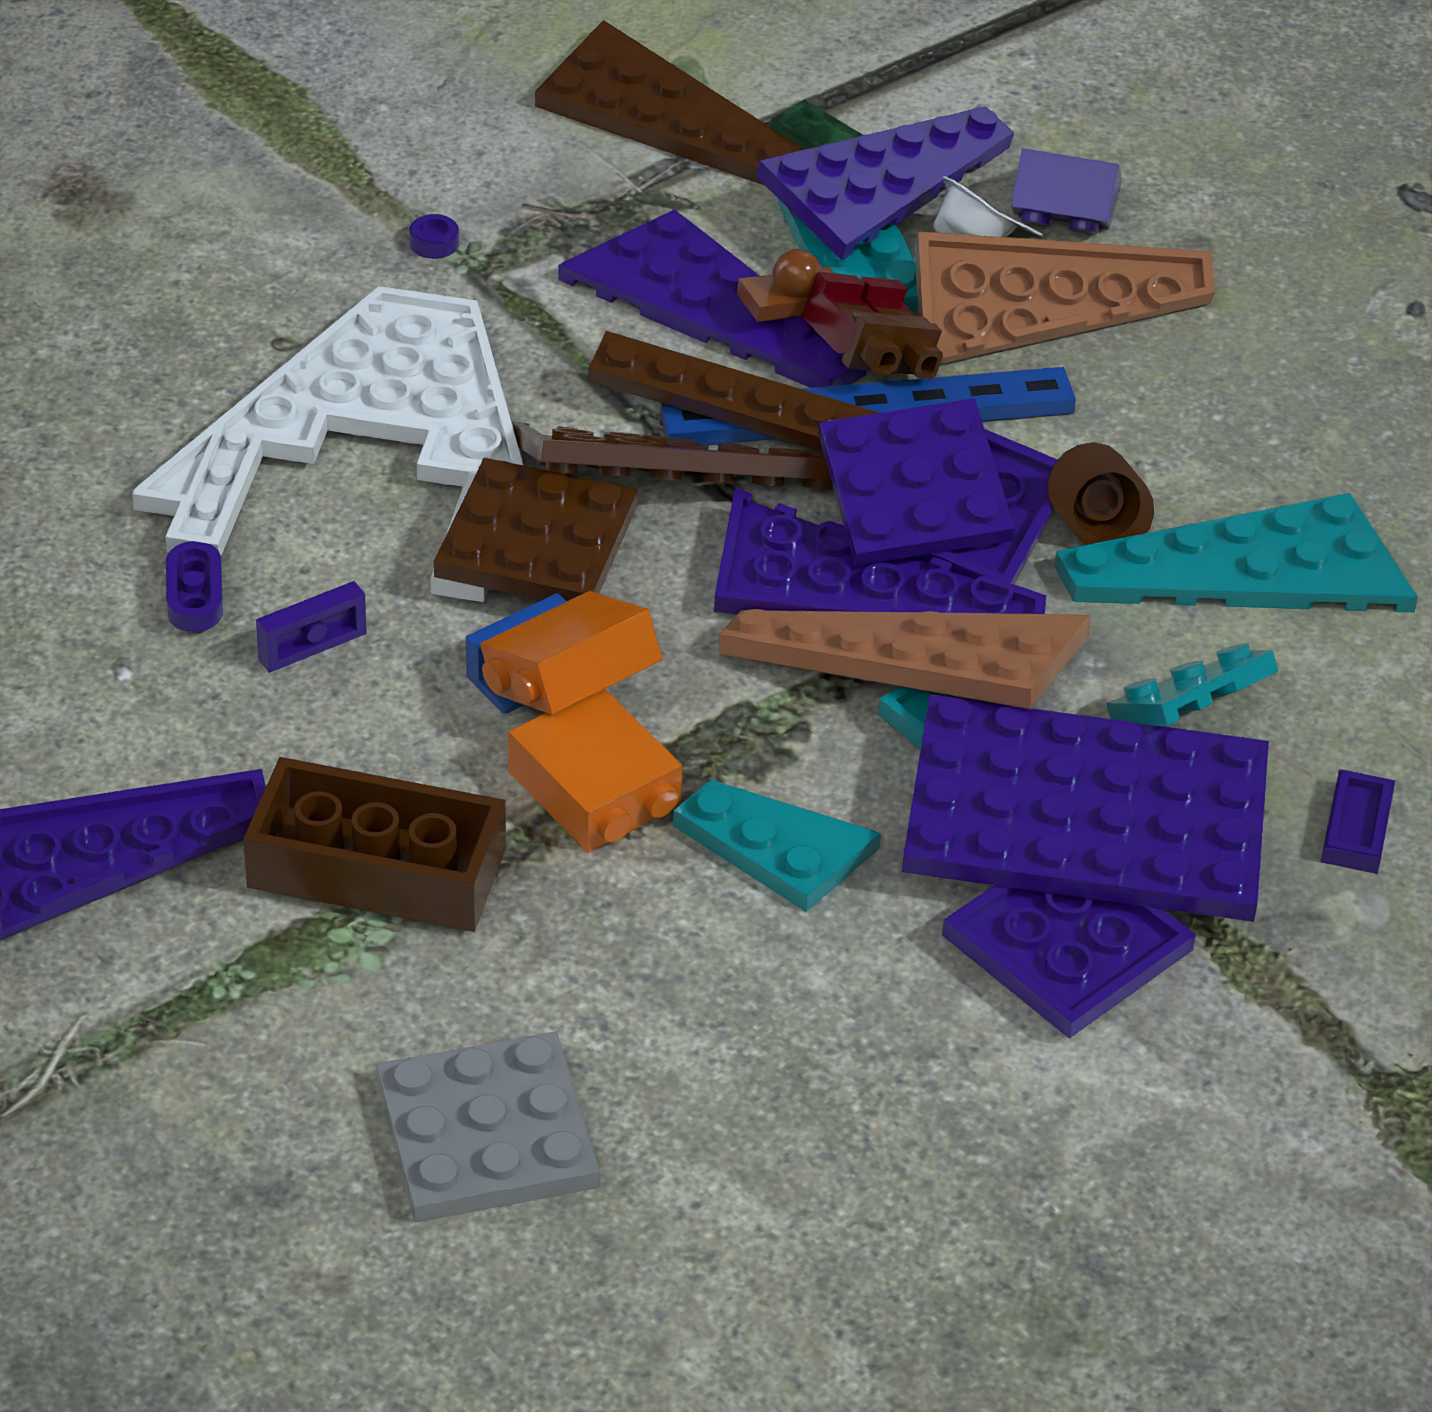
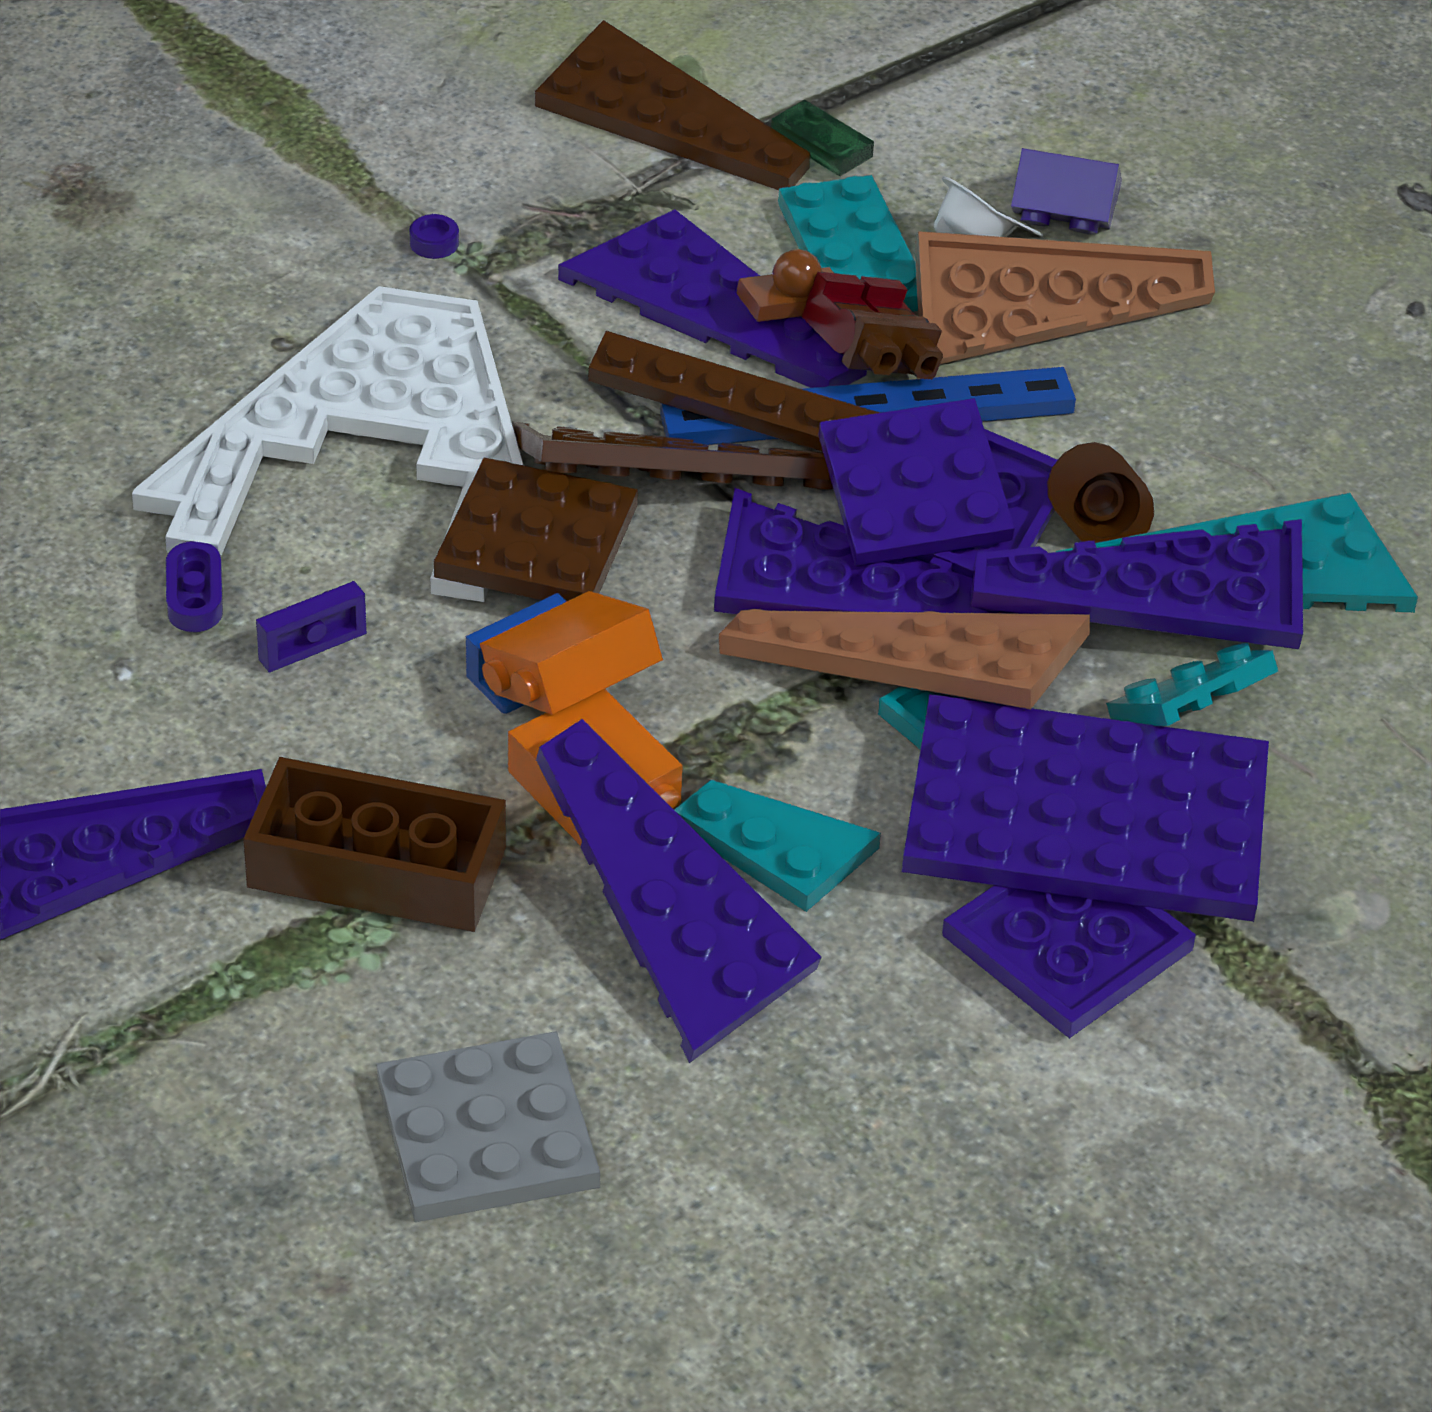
dark purple wing [756,106,1014,261] -> none
dark purple tile [1320,769,1396,874] -> none
none -> dark purple wing [536,719,822,1063]
none -> dark purple wing [971,519,1303,649]

